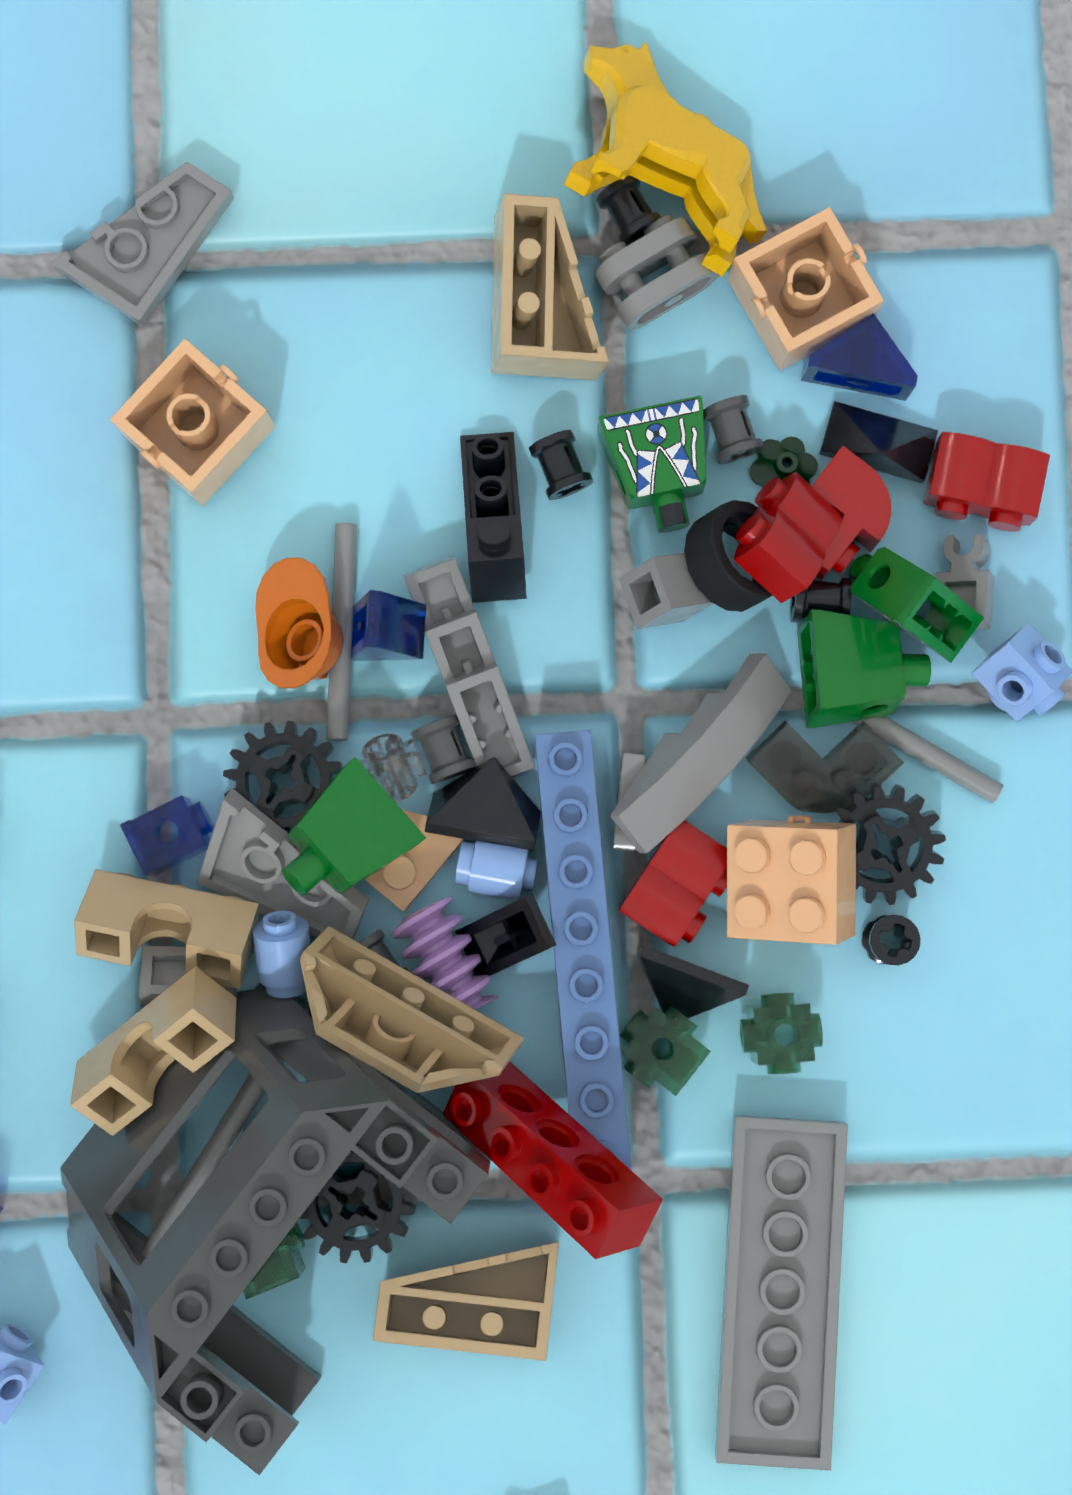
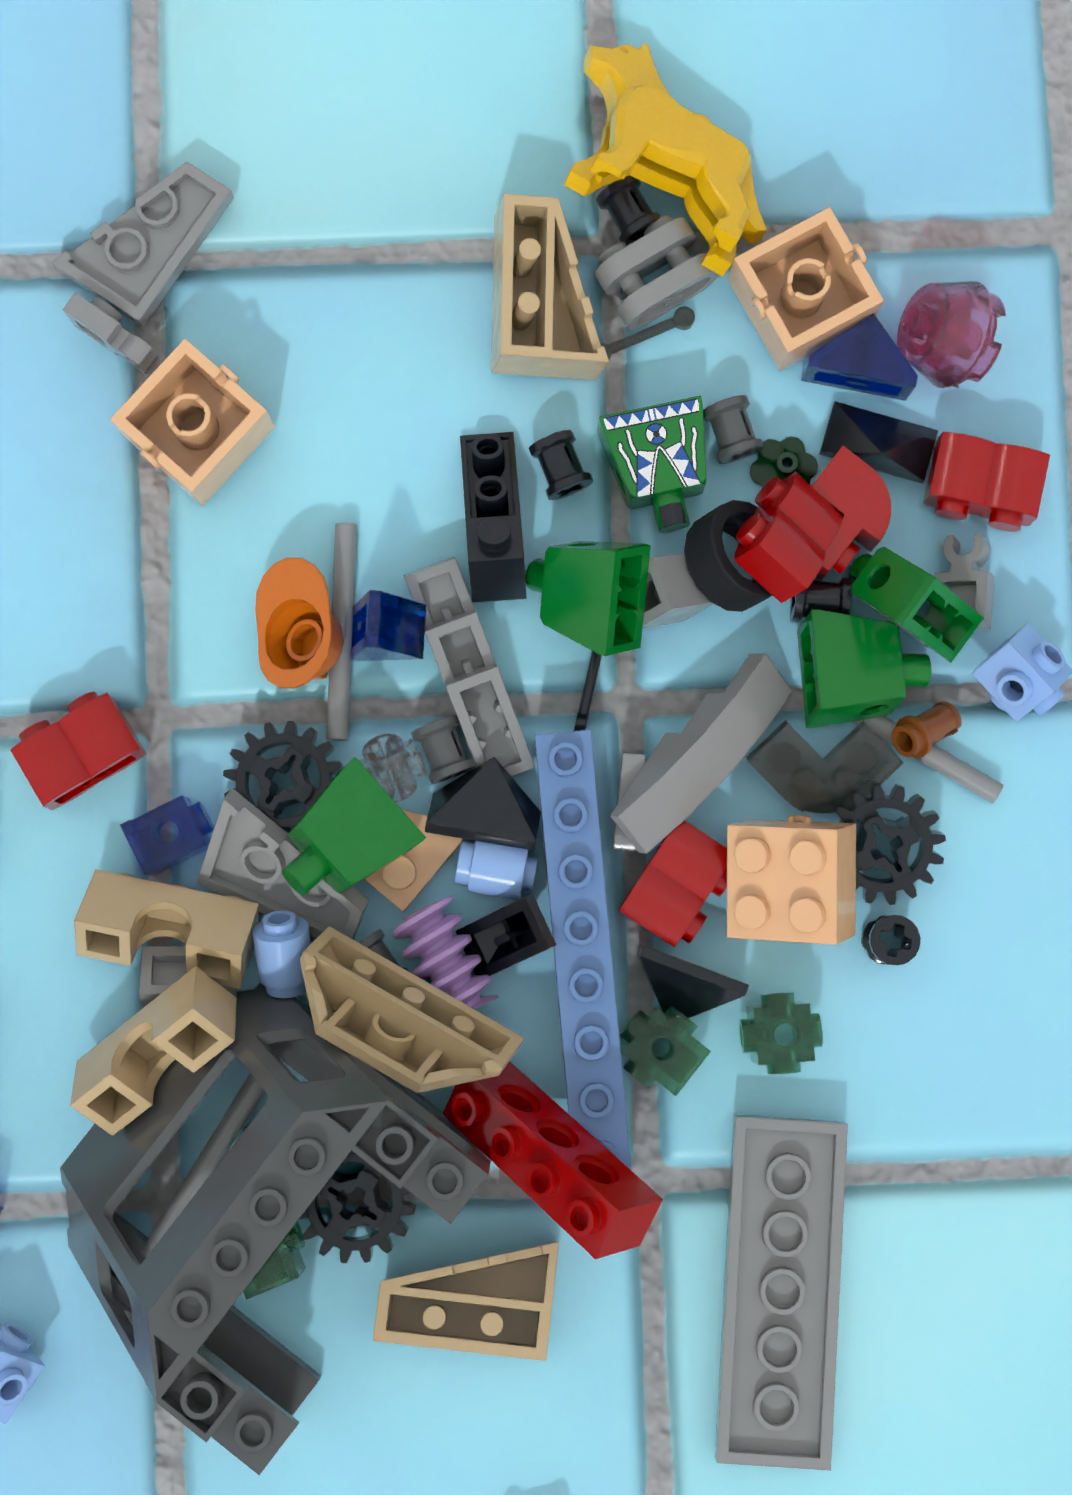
none -> red brick [10,692,147,810]
none -> light grey plate [62,292,159,374]
none -> green torso [525,541,651,656]
none -> black hinge [574,651,602,731]
none -> clear smoke hinge [600,306,695,360]
none -> dark orange pin [891,701,962,758]
none -> clear pink cone [897,281,1006,388]

